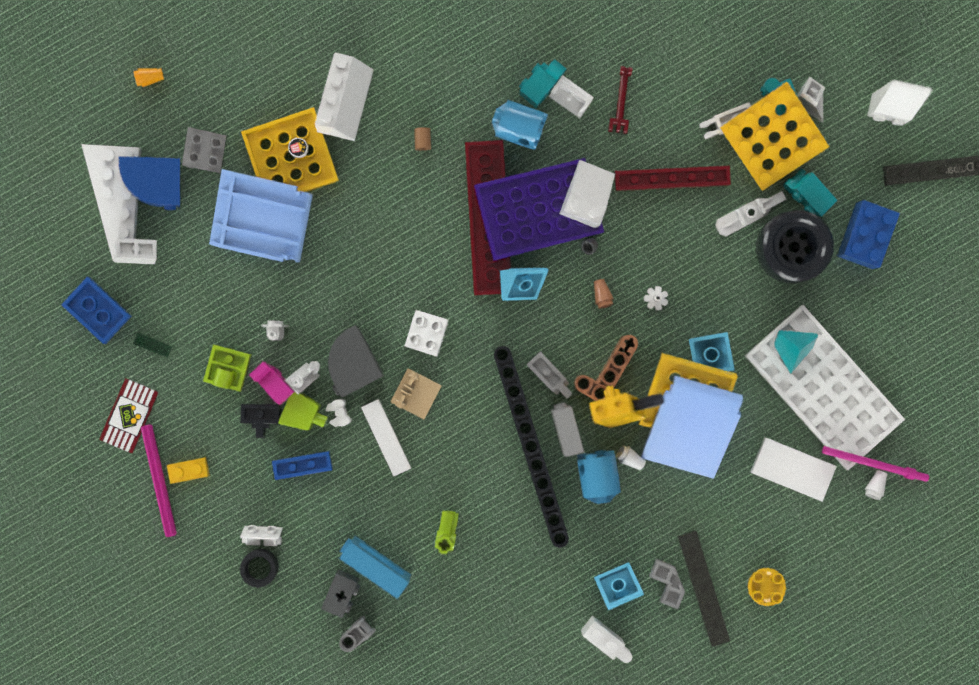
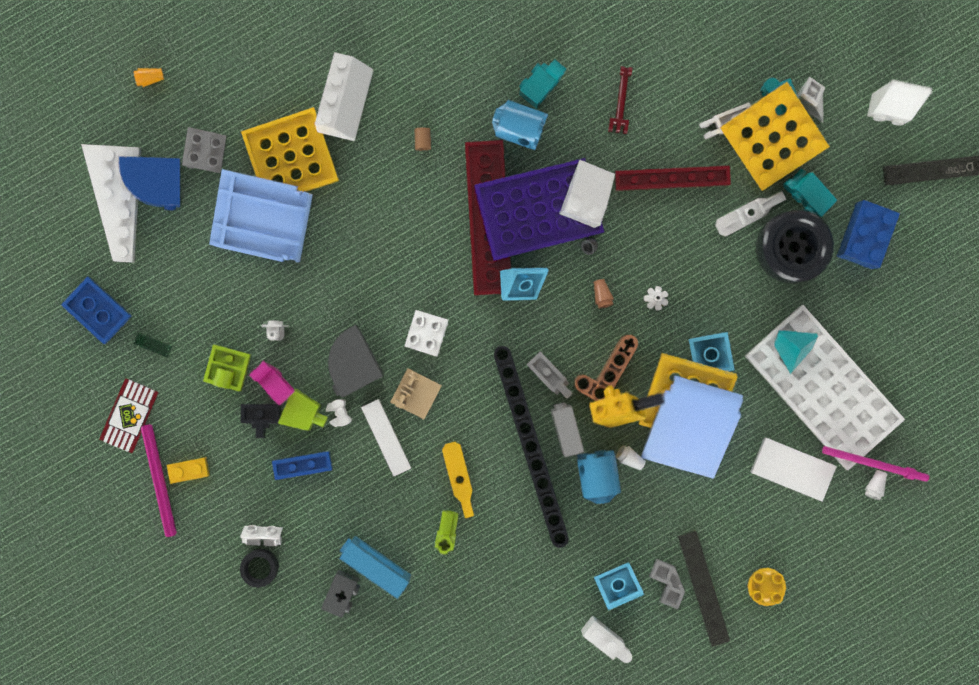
white hinge [114,238,157,264] -> none
white hinge [284,361,320,394] -> none
tile [288,138,309,158] -> none
light grey piece [339,615,376,652] -> none
white hinge [549,75,594,118] -> none
none -> yellow piece [442,442,474,518]

